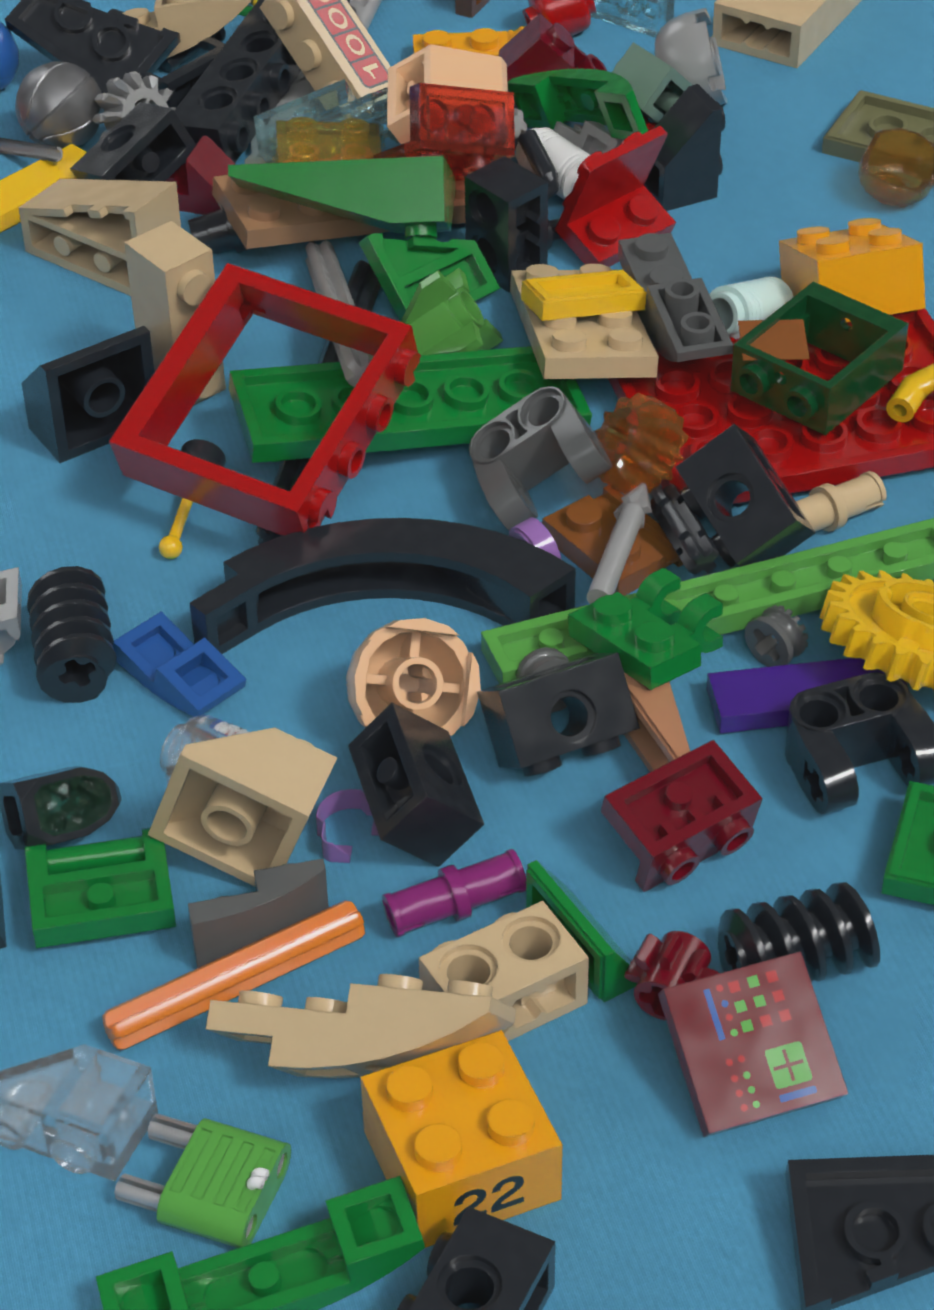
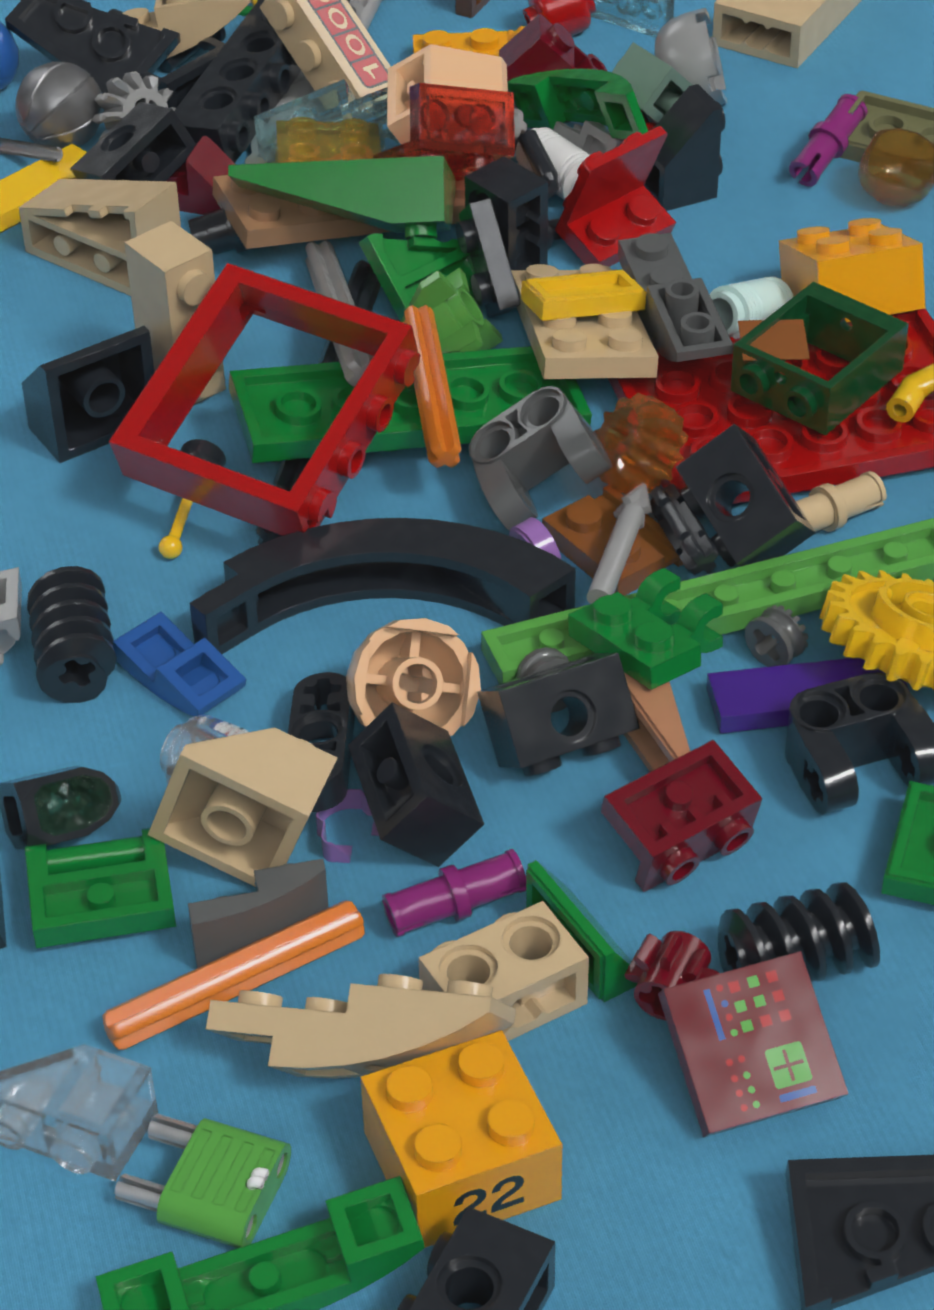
none -> black beam [288,672,355,812]
none -> orange axle [403,305,462,468]
none -> black plate [455,198,521,318]
none -> magenta pin [789,94,868,187]

